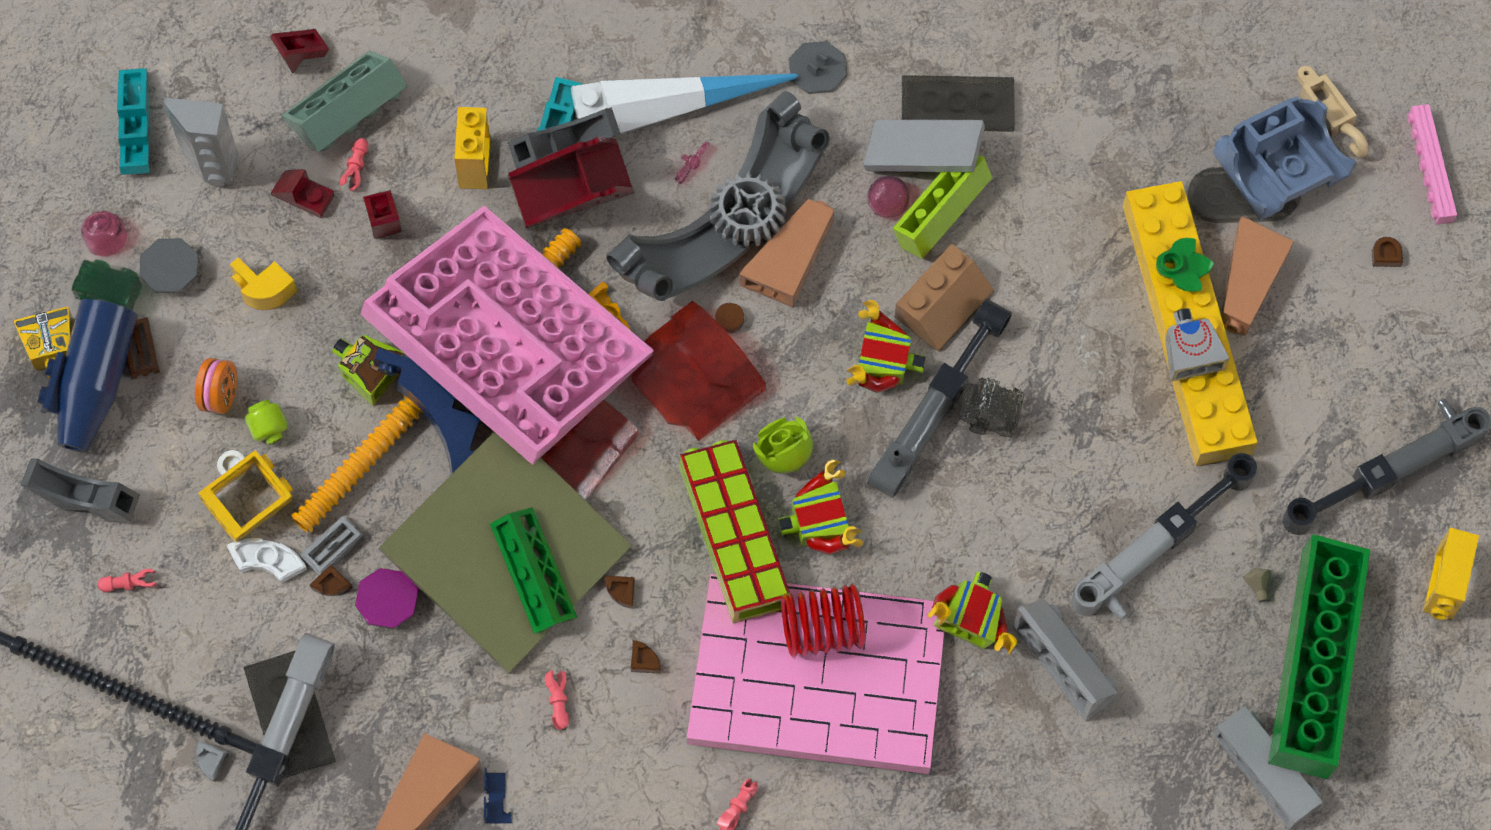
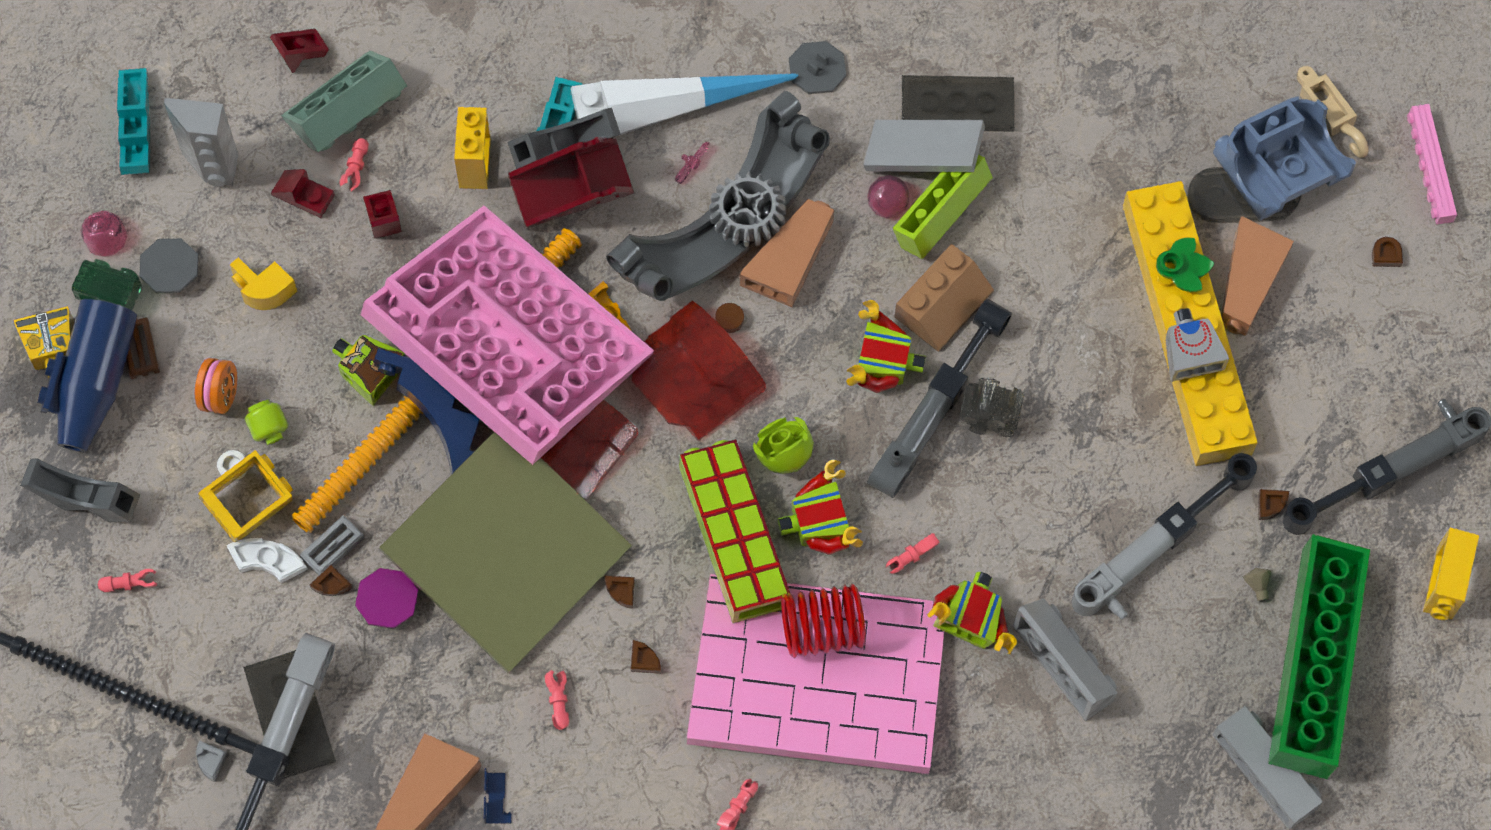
green fence [490,507,577,634] -> none
none -> coral piece [886,533,940,574]
none -> reddish brown tile [1258,489,1290,520]

